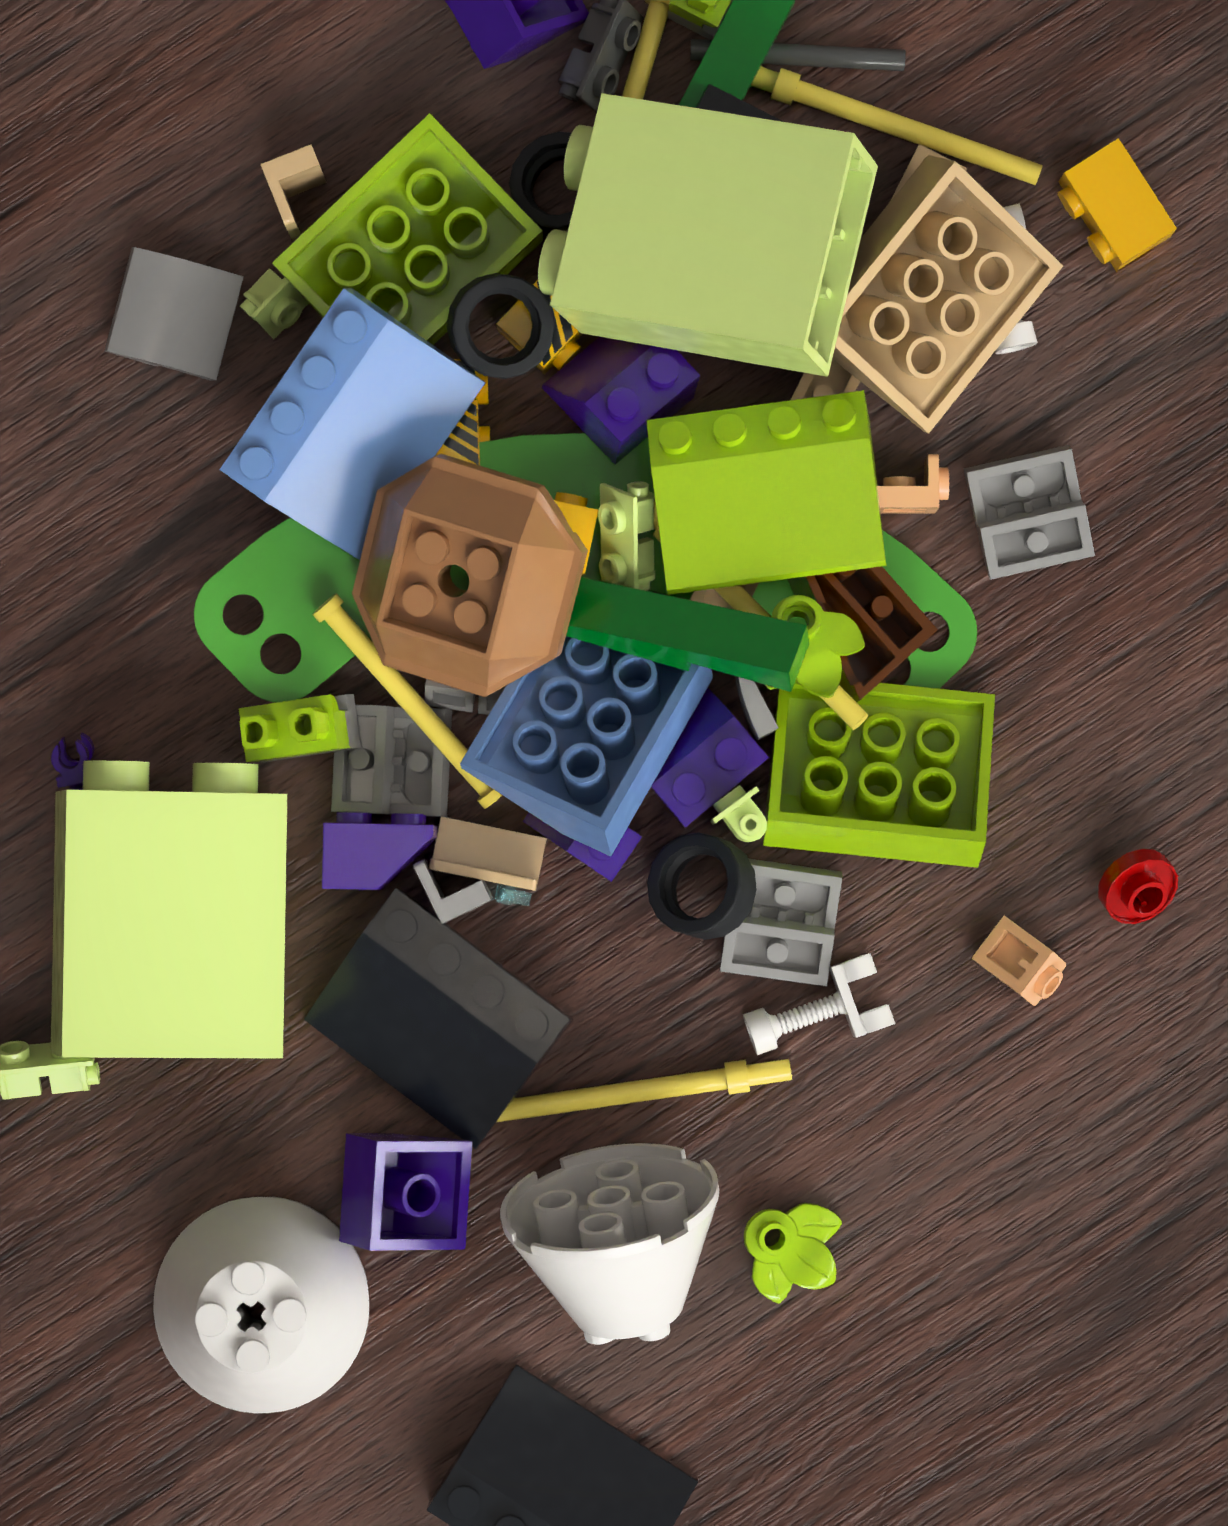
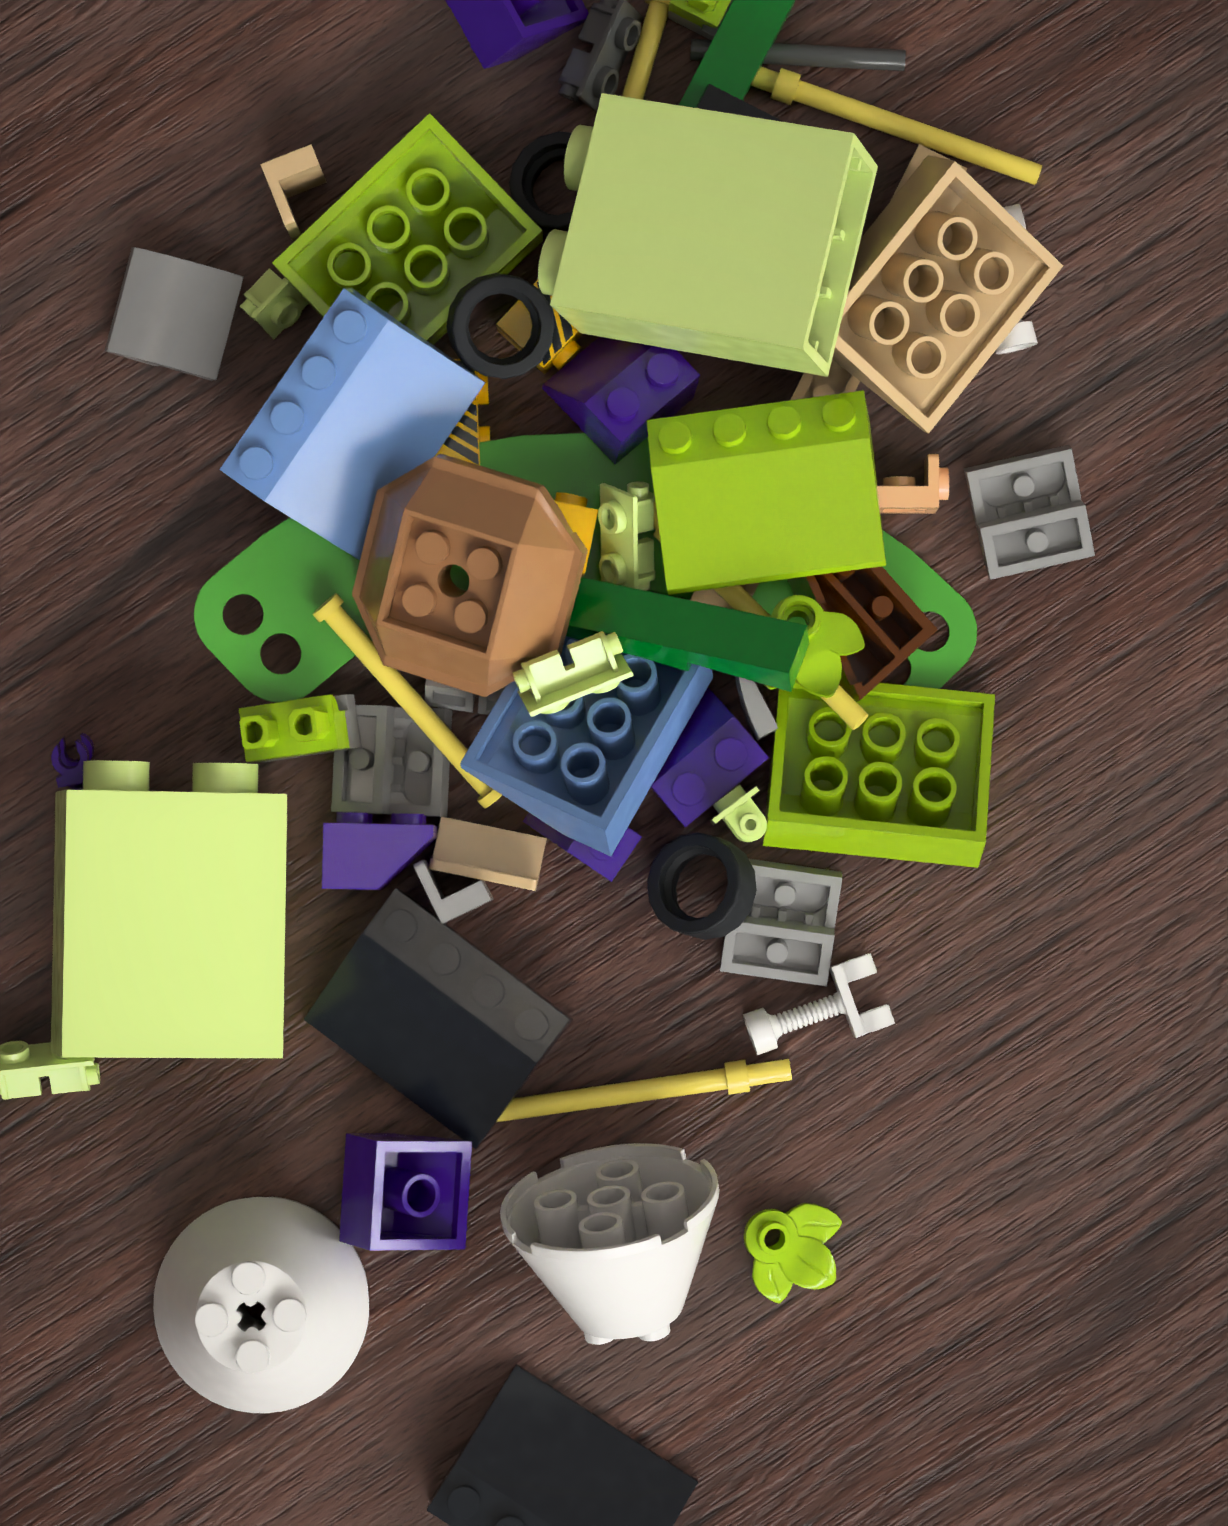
clear light blue piece [495,884,532,906] -> none
light nougat bracket [972,915,1066,1006] -> none
yellow brick [1058,138,1177,271] -> none
red plate [1098,849,1178,924] -> none
none -> yellowish green hinge [512,631,634,717]

